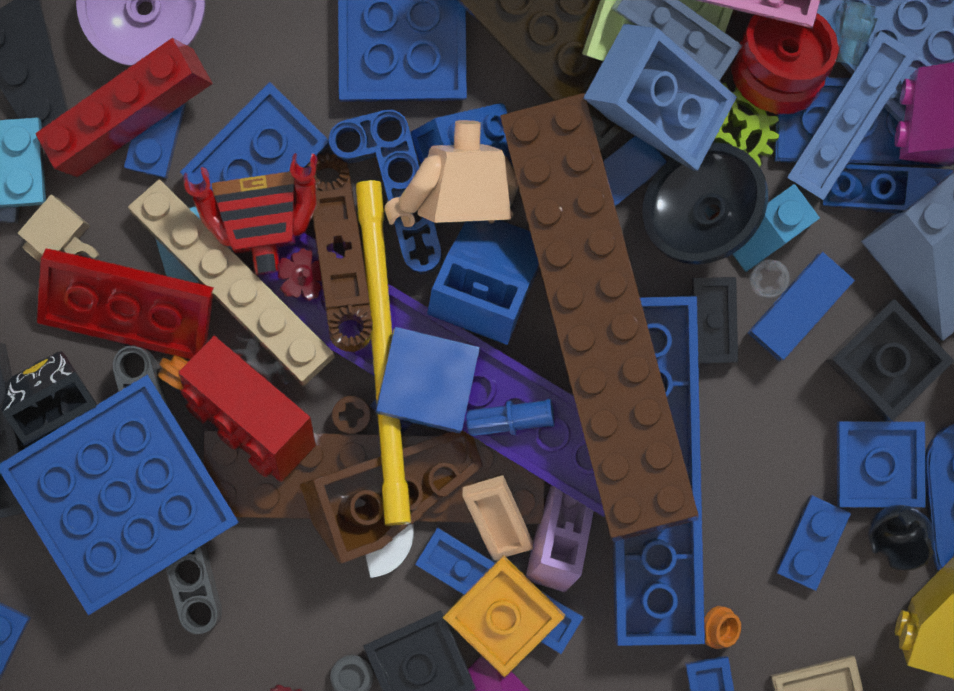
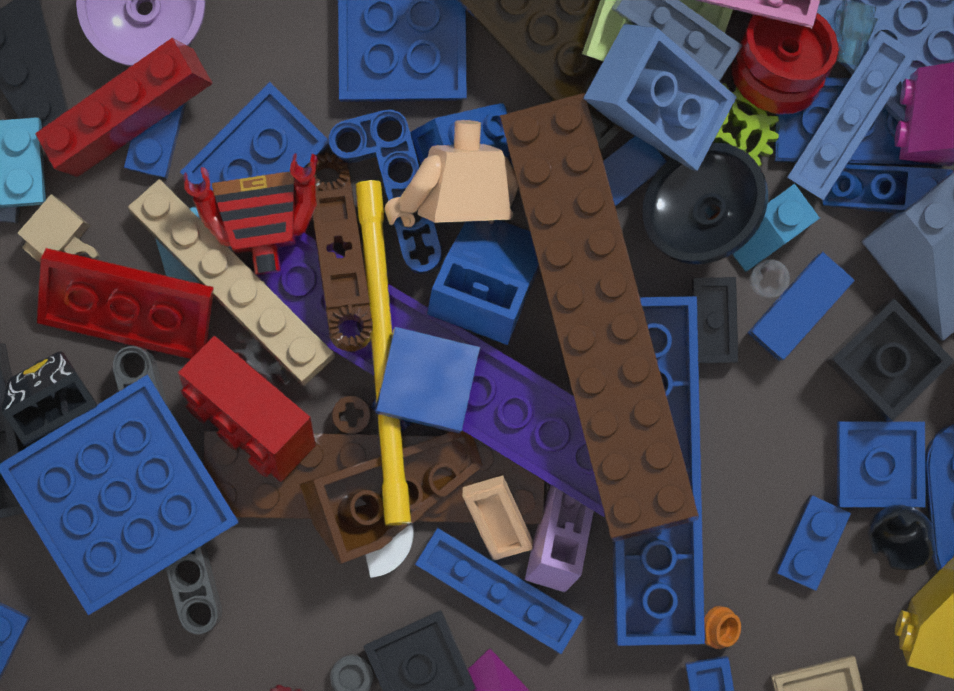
orange plate [157,355,188,390] -> none
dark red plant [277,248,322,301] -> none
light orange tile [443,555,565,678] -> none
blue axle [466,399,555,436] -> none

